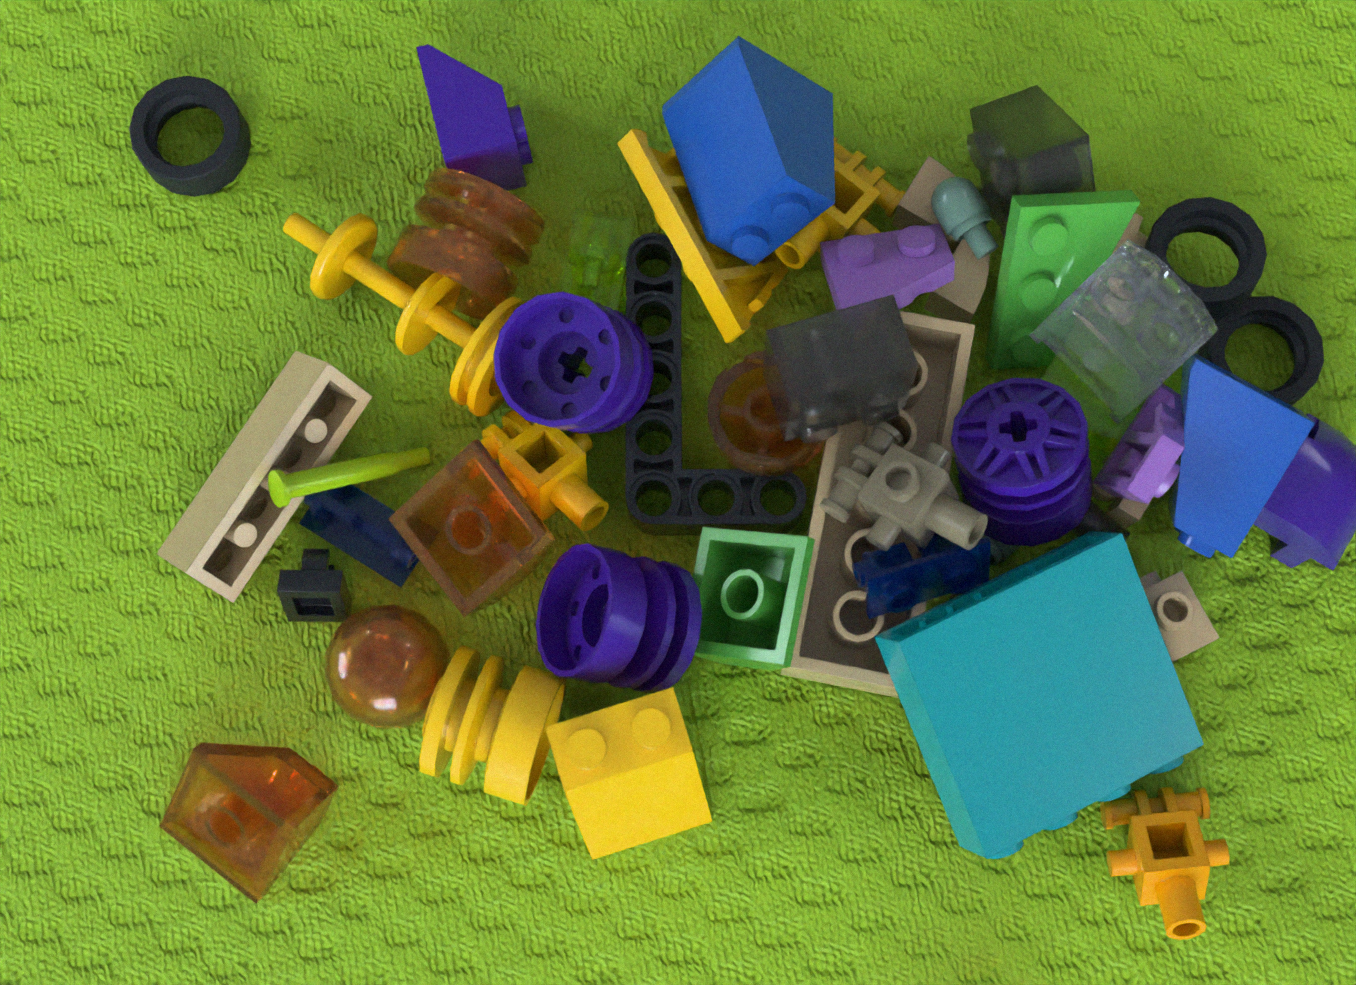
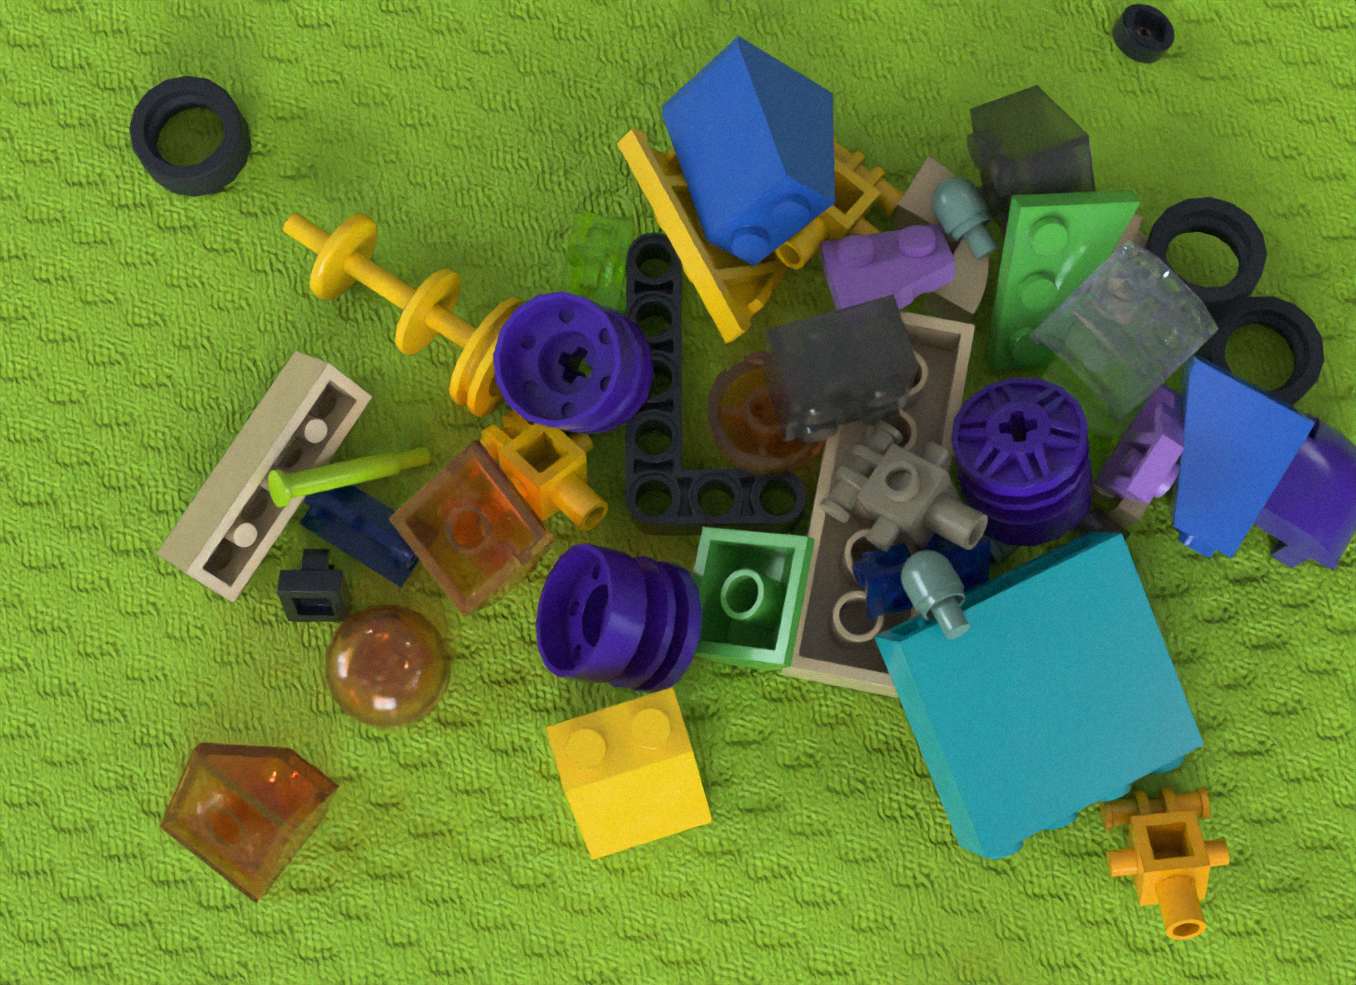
clear orange wheel [386,168,545,320] -> none
dark purple slope [416,44,533,203] -> none
yellow wheel [419,645,567,806] -> none
tan brick [1140,571,1219,662] -> none
none -> sand green cylinder [901,550,971,639]
none -> black tile [1112,4,1175,64]

